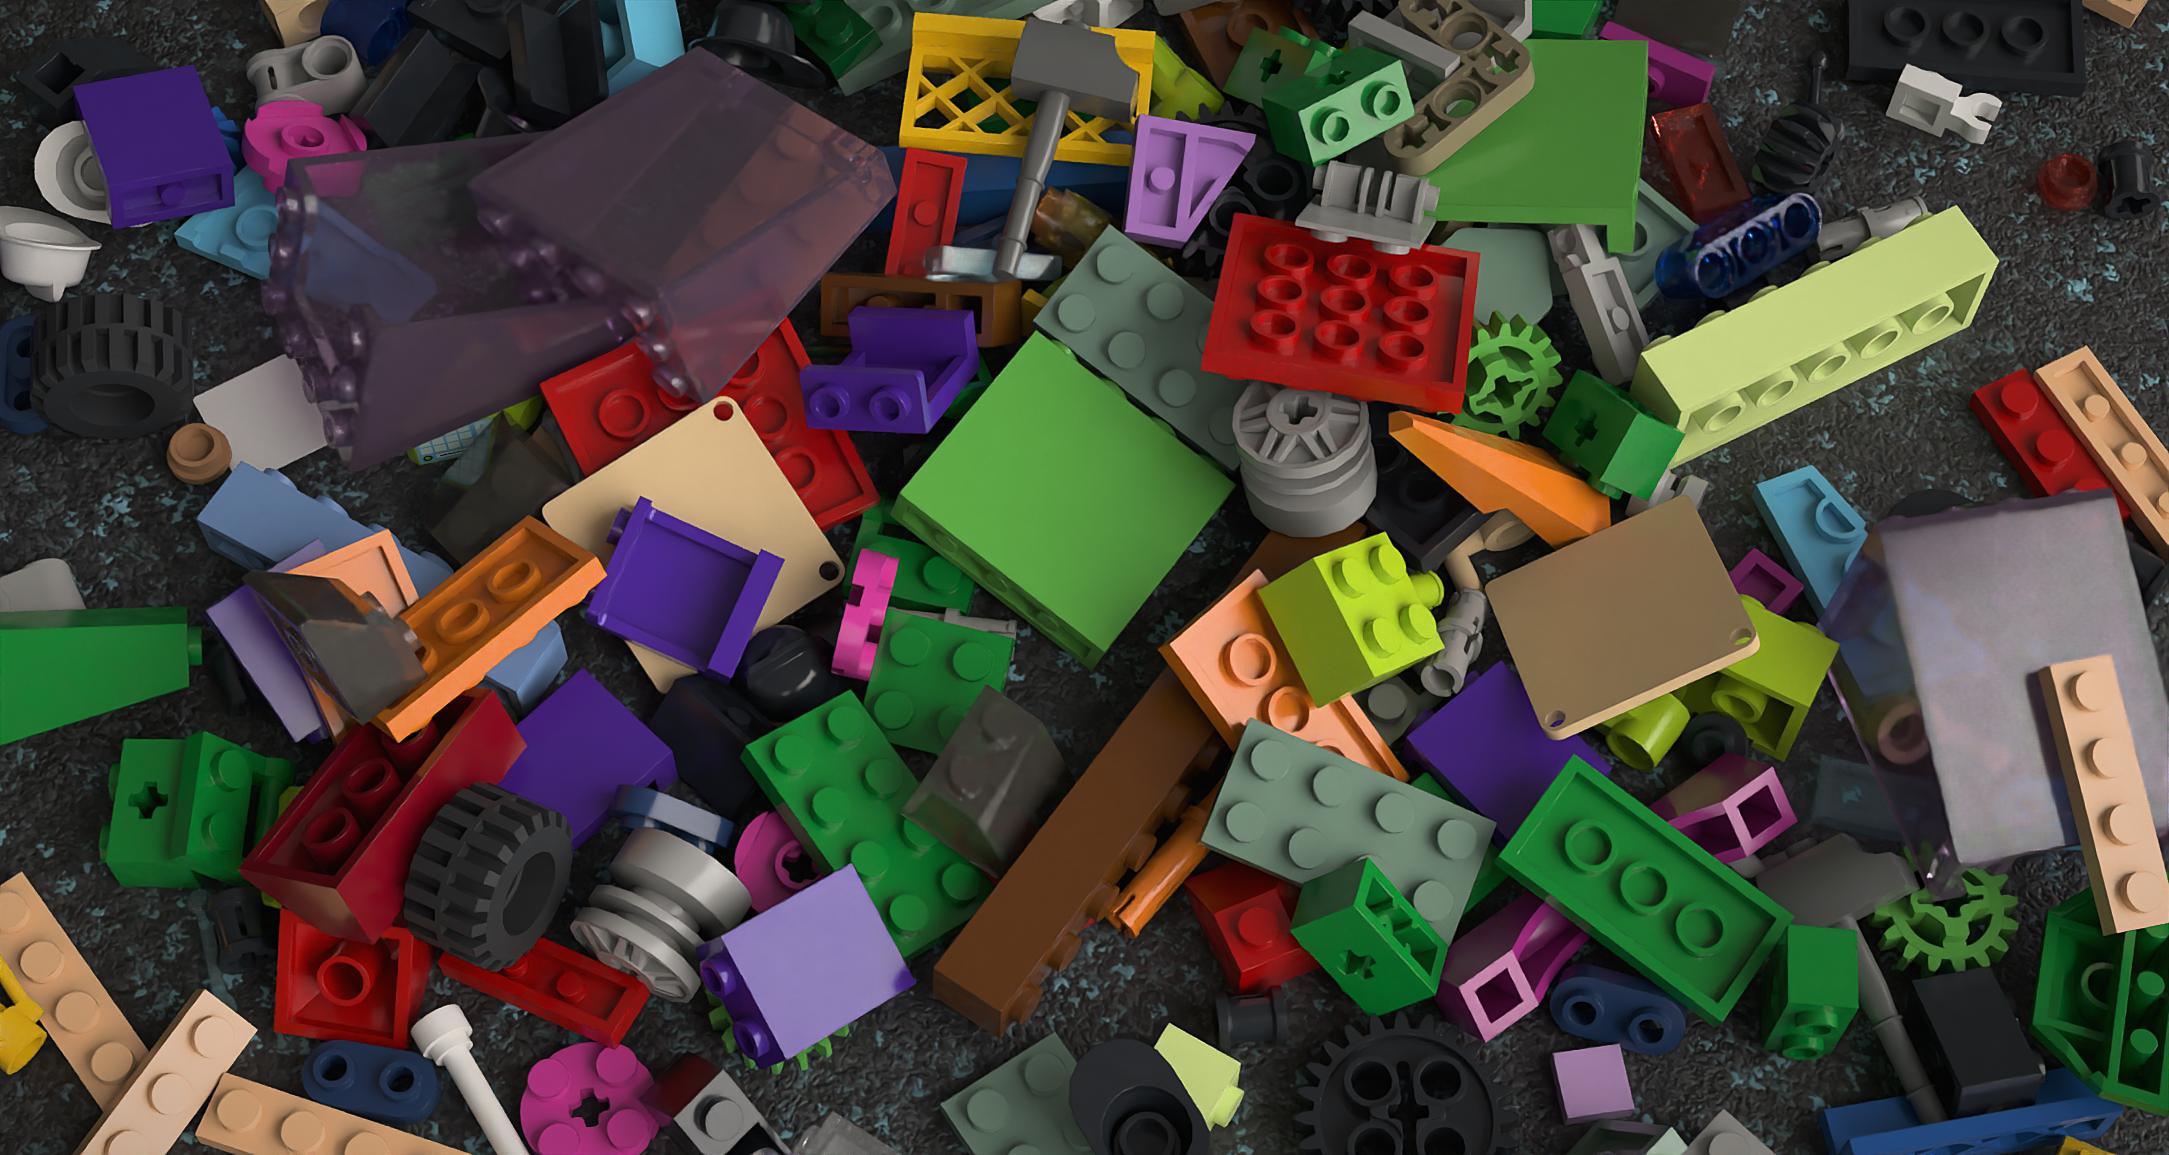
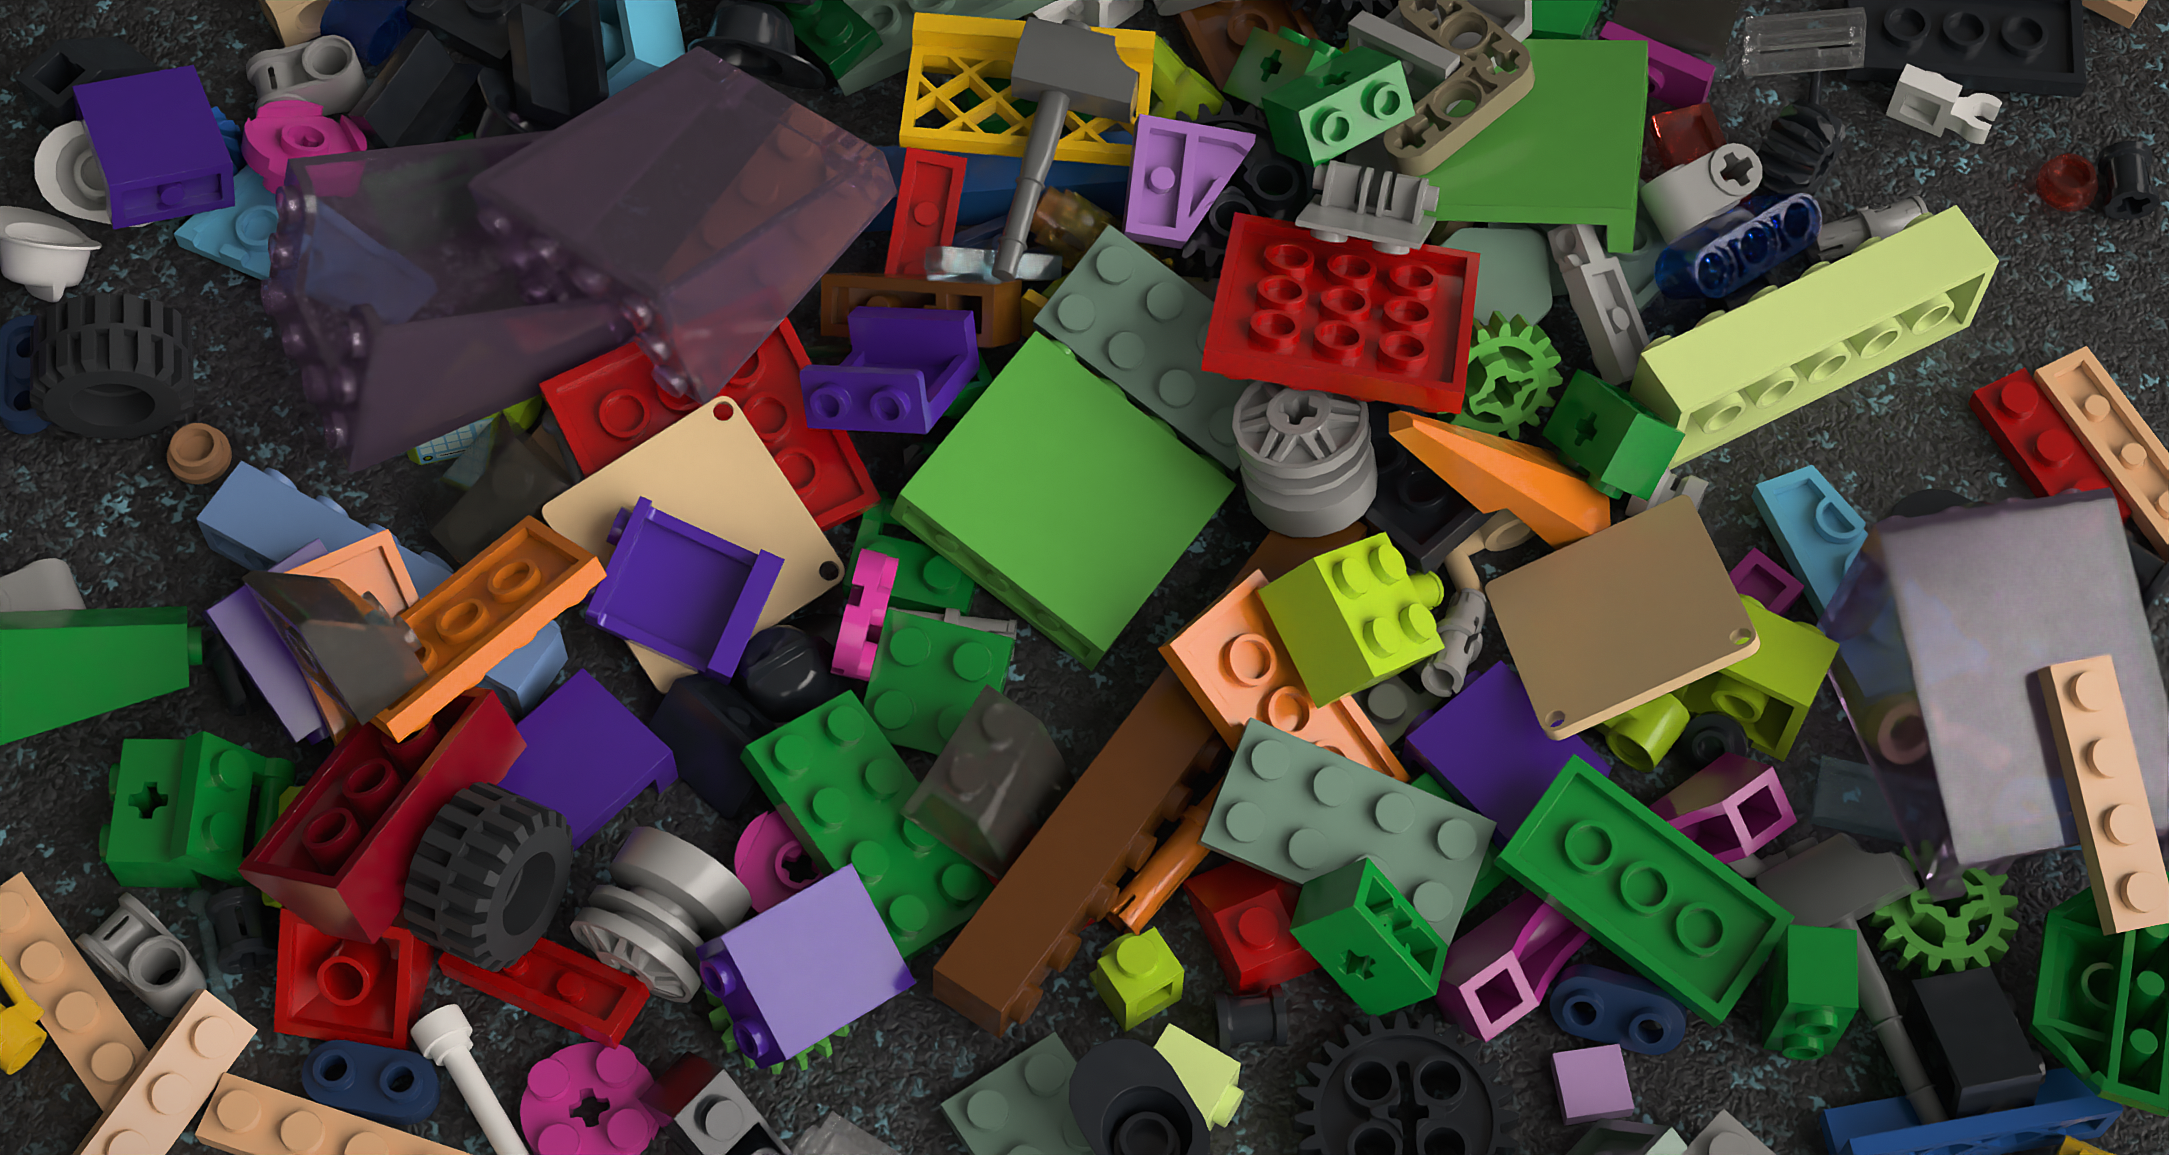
white sticker [193,347,349,472] -> none
dark blue plate [609,784,735,857] -> none
none -> light grey piece [75,892,207,1018]
none -> lime brick [1089,927,1184,1032]
none -> light grey piece [1638,143,1762,245]
none -> clear tile [1742,7,1867,77]

